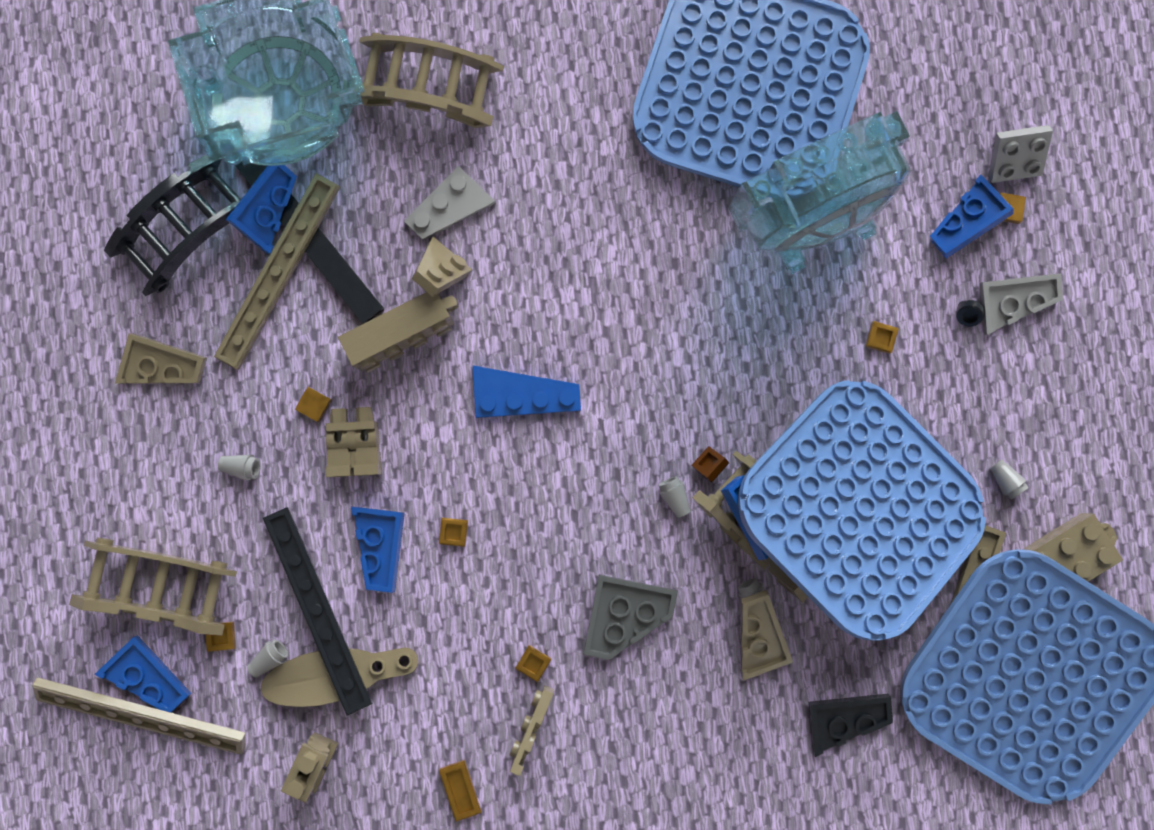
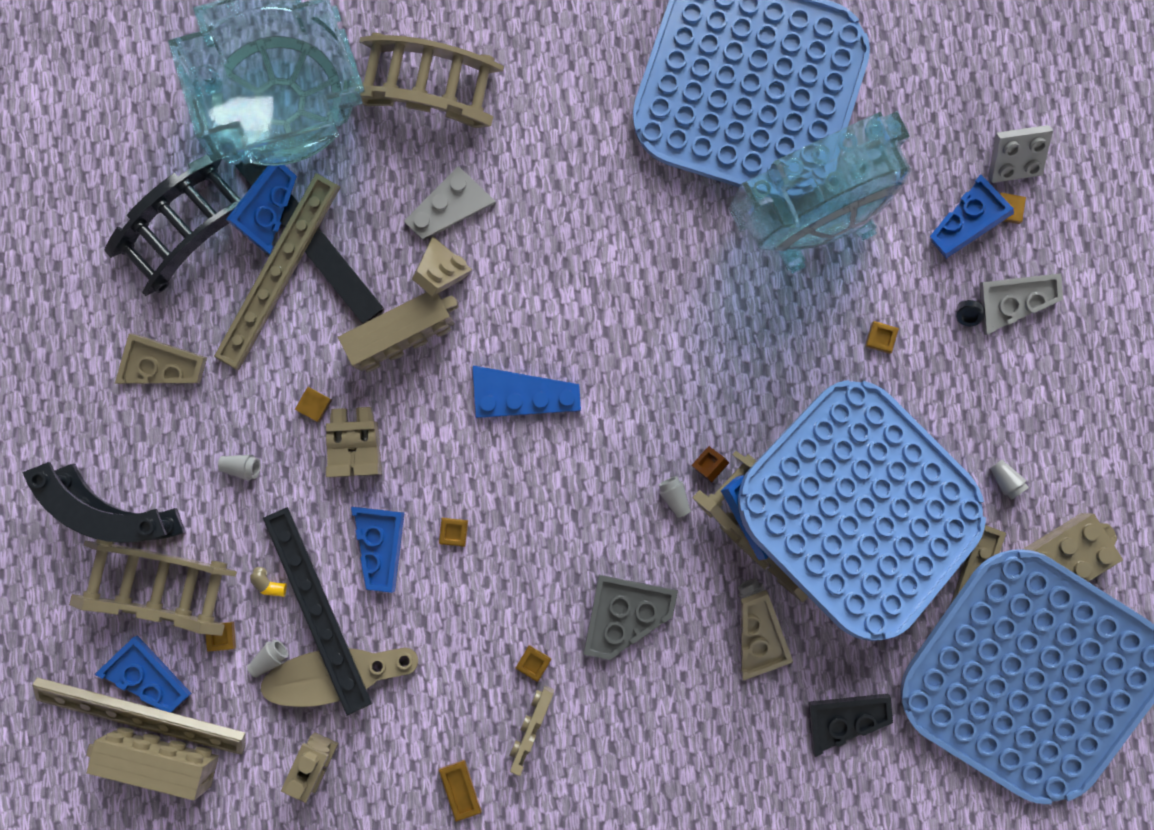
none -> black fence [22,462,186,543]
none -> dark tan piece [86,727,219,800]
none -> arm [250,567,287,597]

